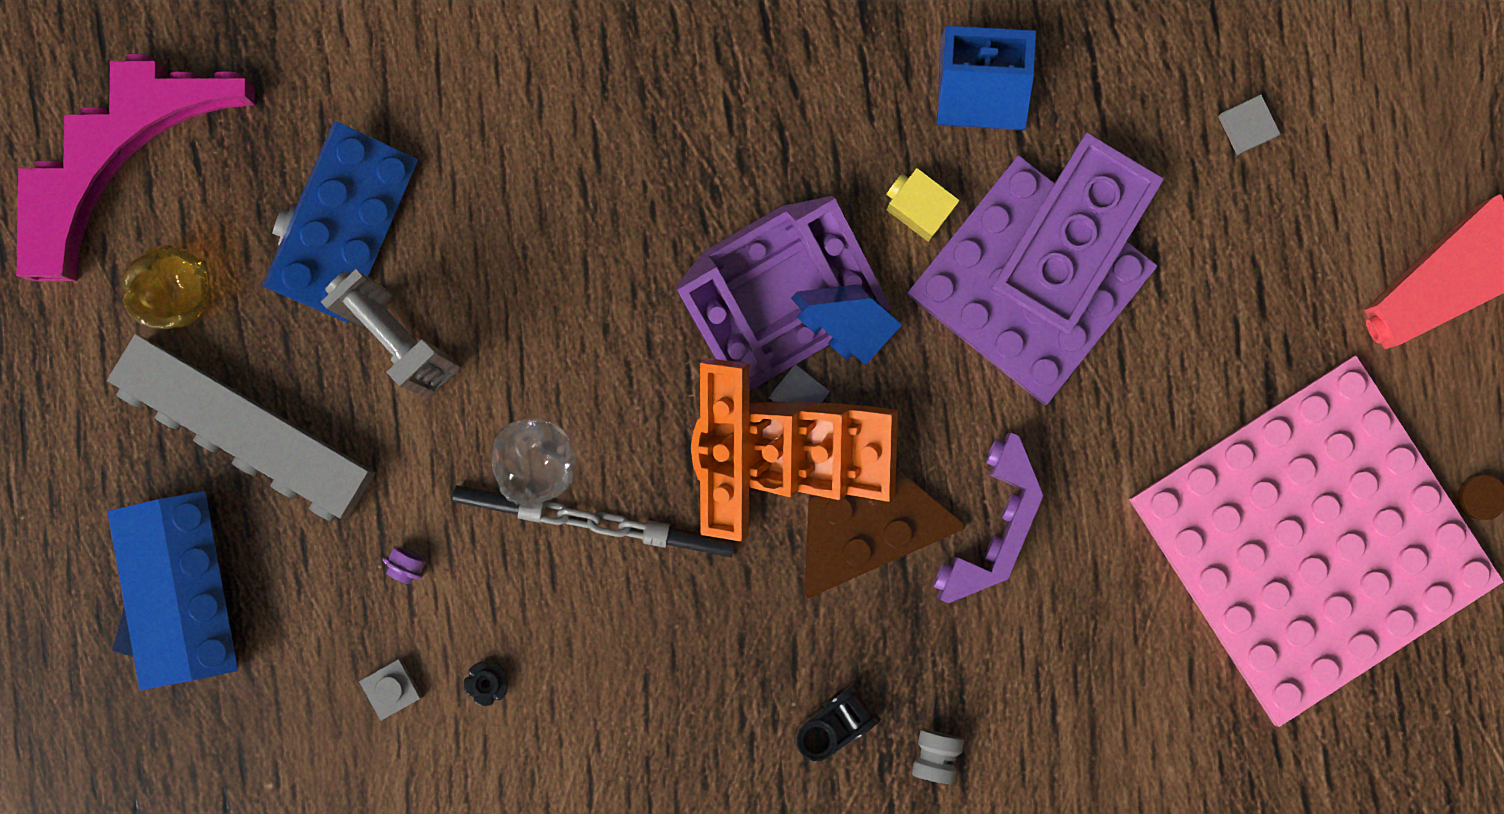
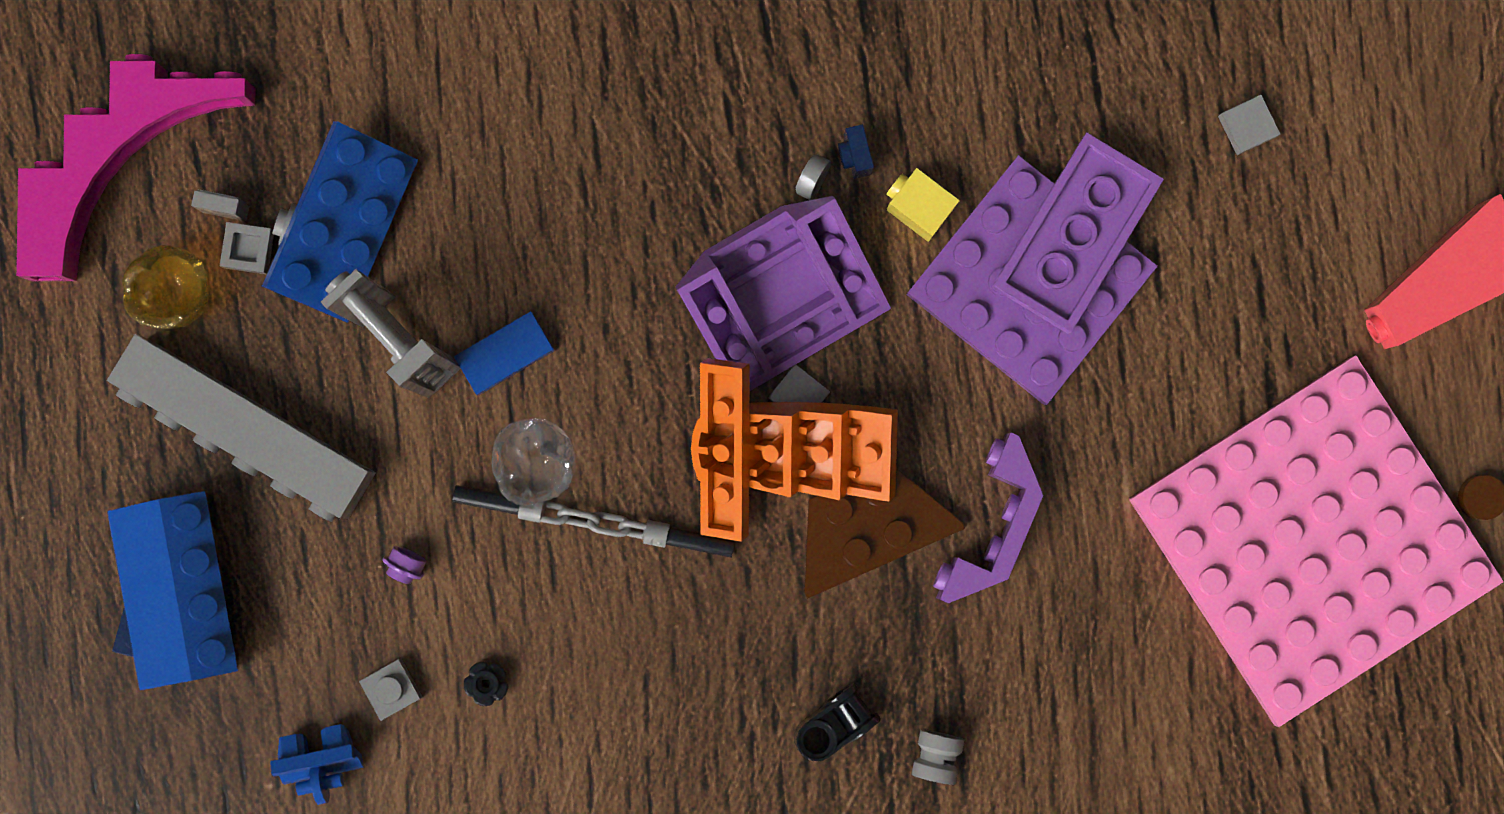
blue slope [791,284,902,365] -> none
blue slope [936,26,1036,131] -> none
none -> light grey tile [191,189,250,221]
none -> light grey plate [219,222,274,274]
none -> blue hips [270,724,364,805]
none -> blue tile [454,311,555,396]
none -> light grey tile [795,154,831,200]
none -> dark blue plate [838,124,874,179]

